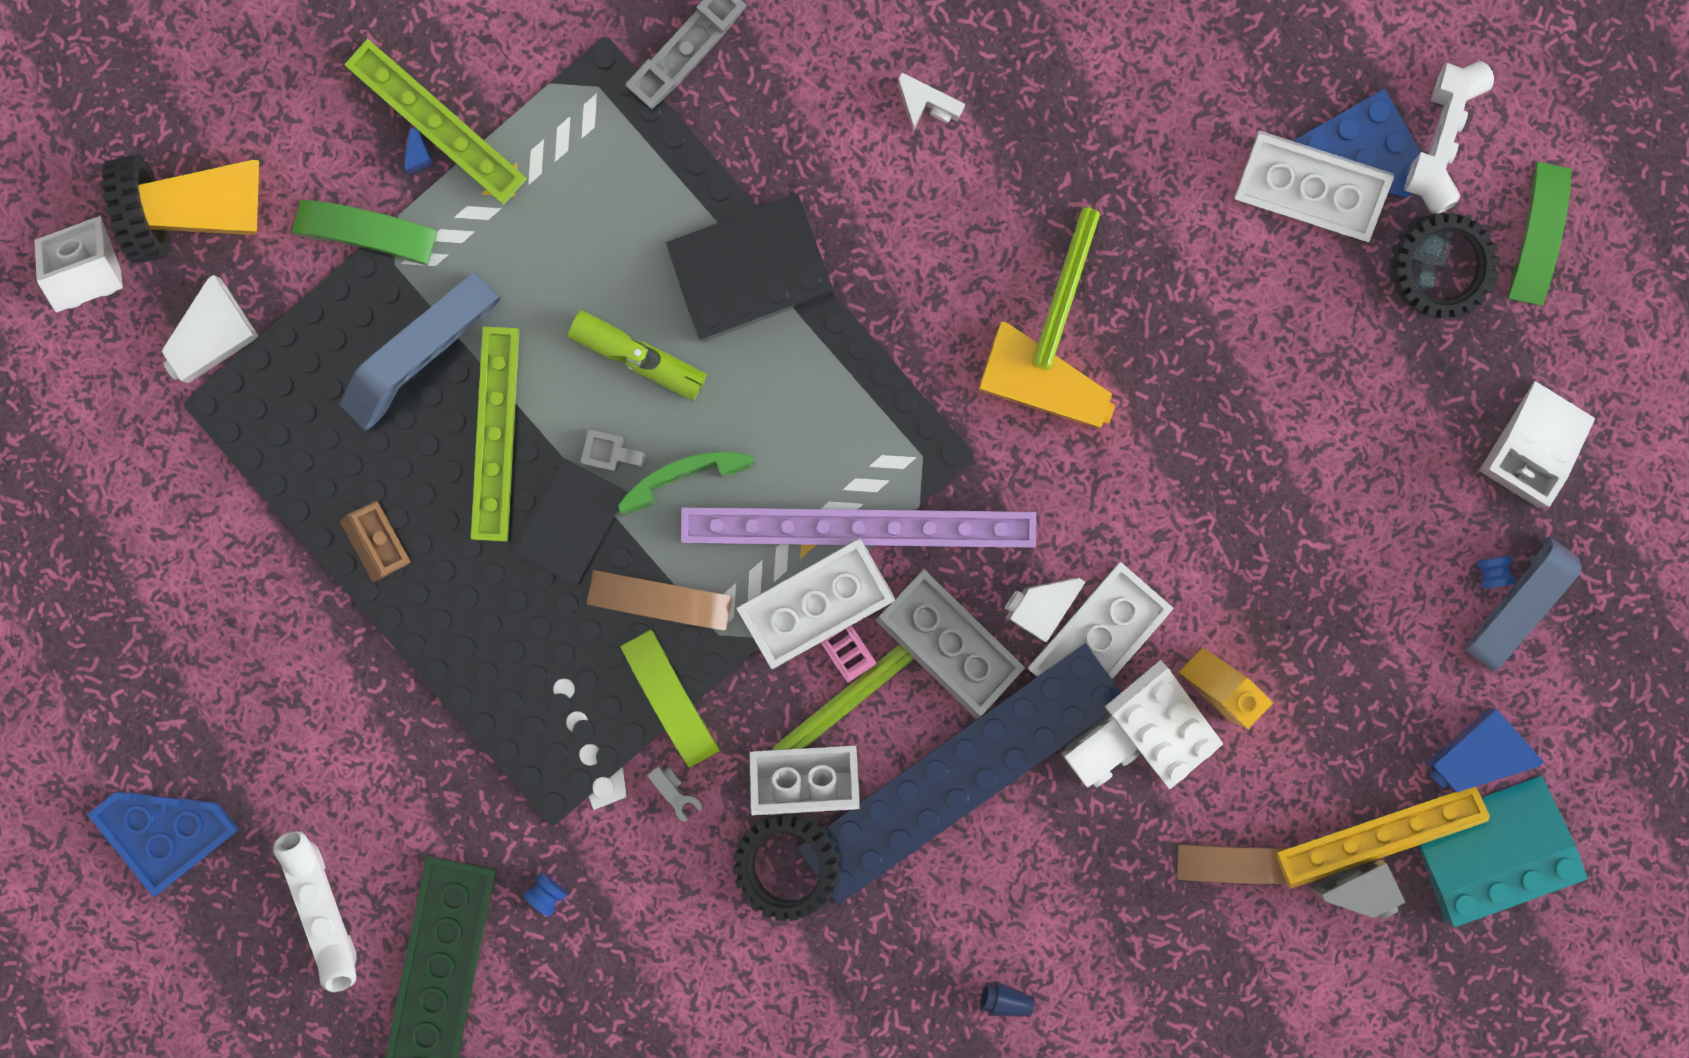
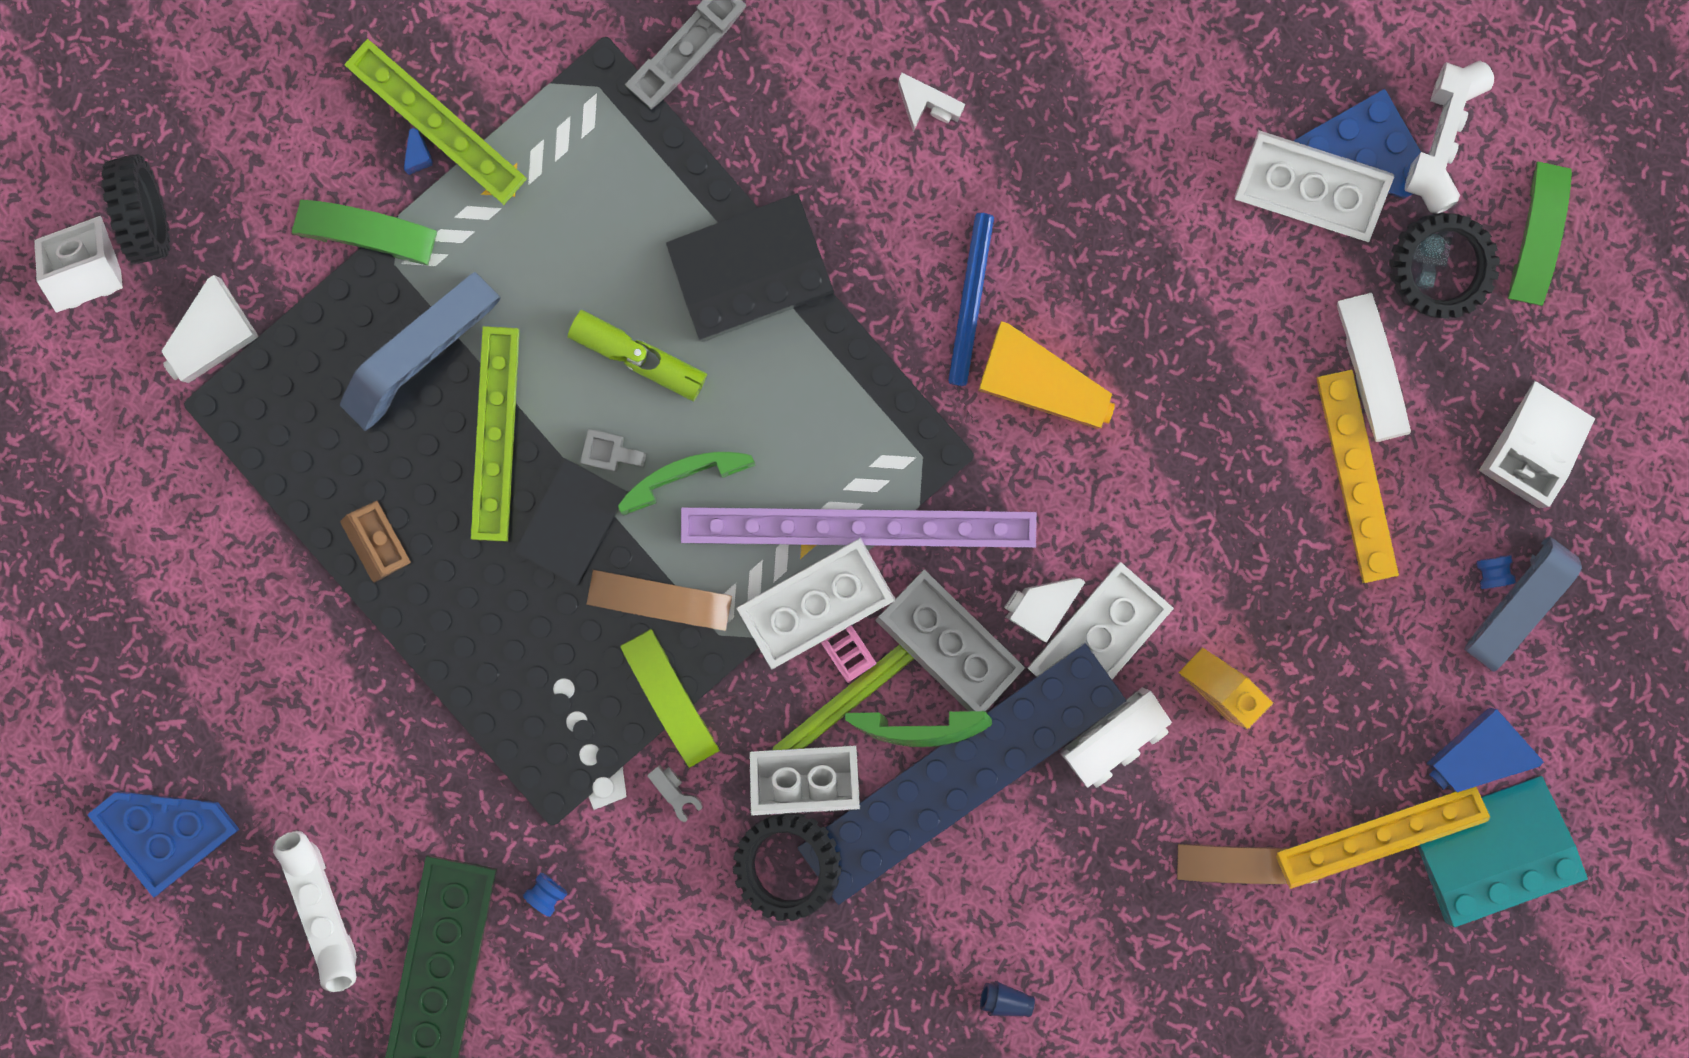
yellow slope [138,160,259,235] -> none
lime axle [1032,207,1100,370] -> none
white plate [1105,660,1223,789] -> none
light grey slope [1310,859,1405,919] -> none
none -> bright green slope [845,711,992,747]
none -> blue axle [948,213,994,386]
none -> yellow plate [1316,370,1399,583]
none -> white slope [1337,293,1411,442]

